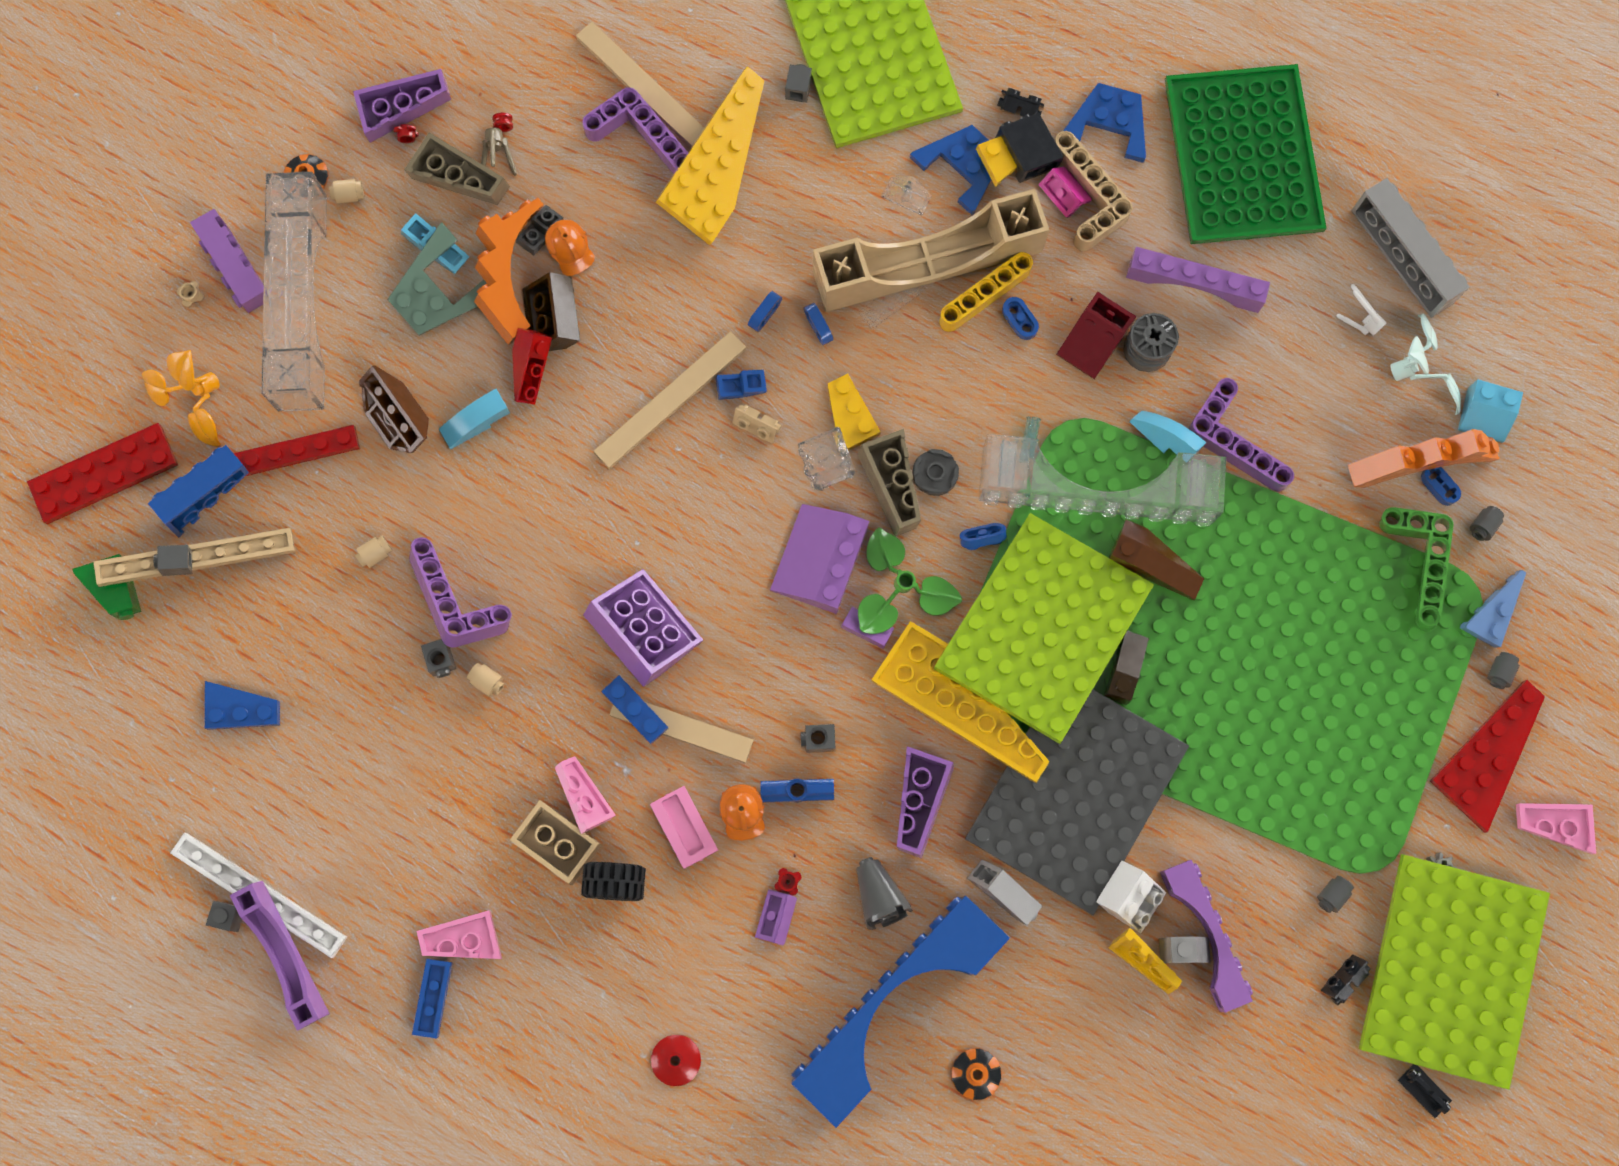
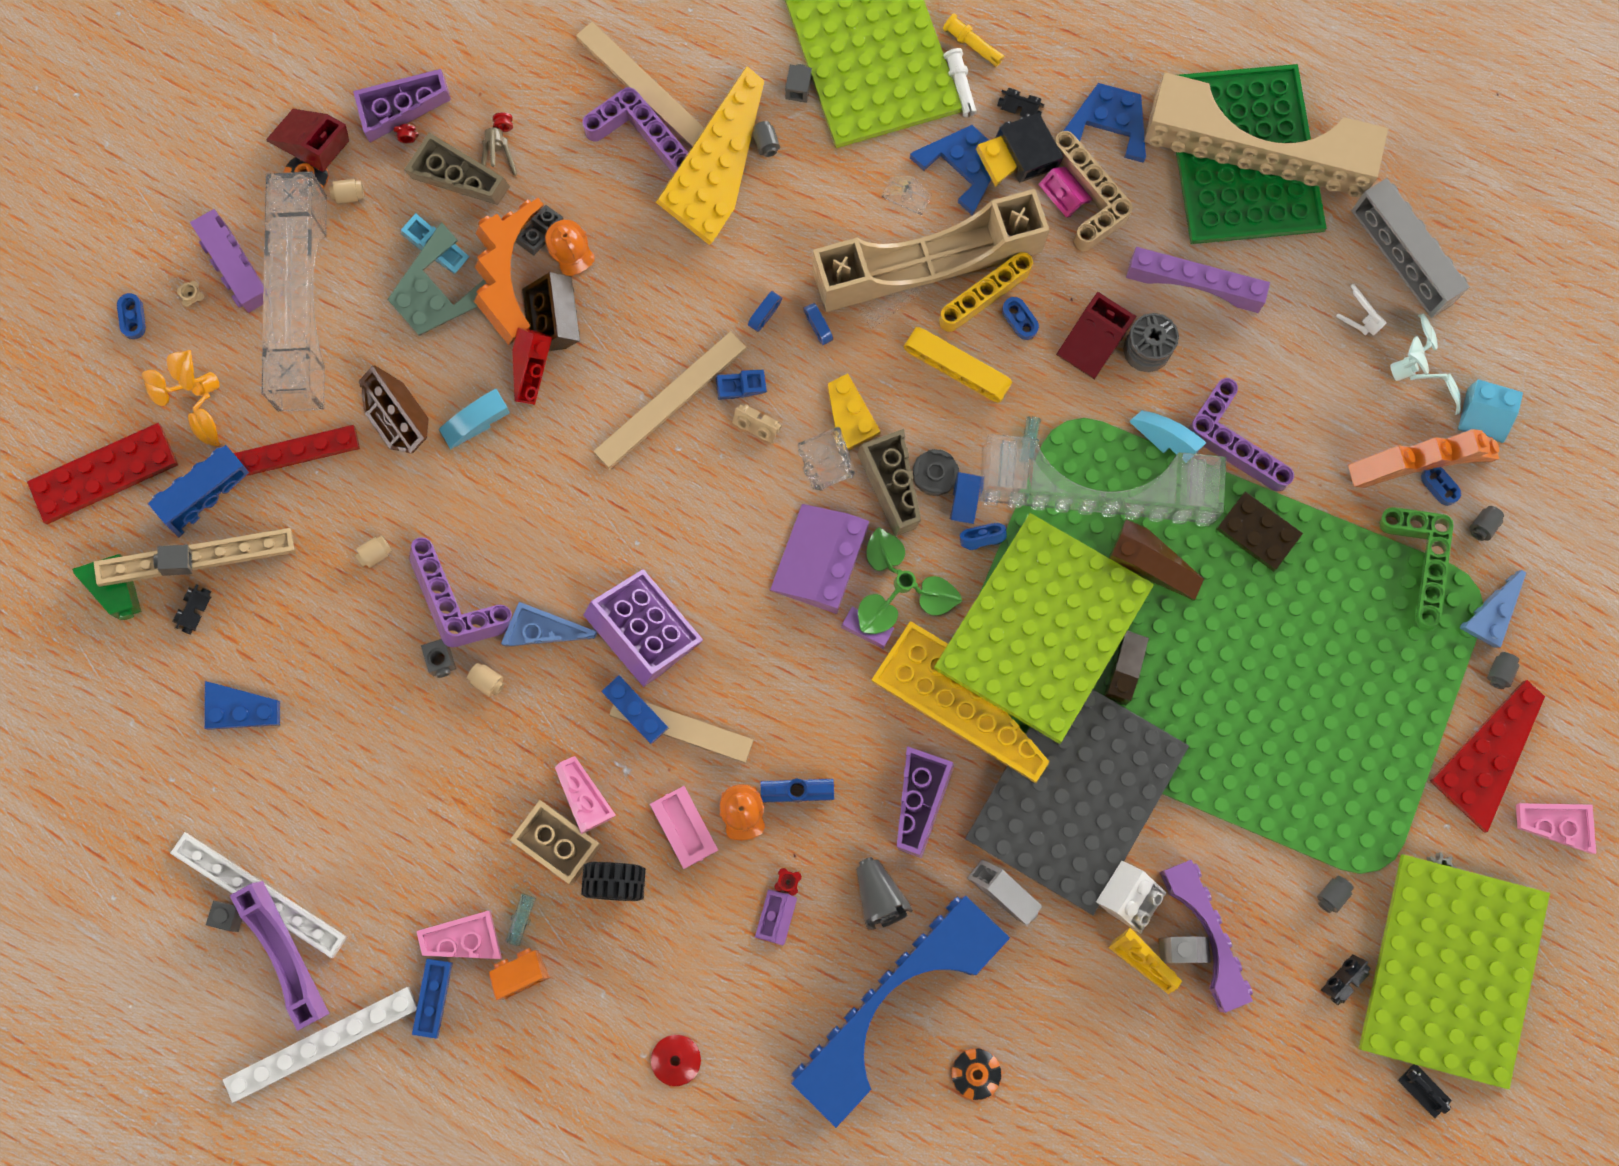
dark grey brick [801,724,836,753] -> none
none -> blue plate [117,293,146,339]
none -> black hinge [172,584,212,635]
none -> white plate [223,987,417,1103]
none -> dark red slope [266,109,349,172]
none -> orange slope [489,948,550,1000]
none -> medium blue wing [501,602,597,647]
none -> clear light blue pin [505,893,536,946]
none -> dark grey brick [753,121,780,157]
none -> yellow beam [903,327,1012,403]
none -> yellow pin [943,13,1005,67]
none -> white pin [943,48,977,117]
none -> blue slope [949,472,981,524]
none -> tan arch [1144,72,1388,197]
none -> dark brown plate [1216,491,1303,572]

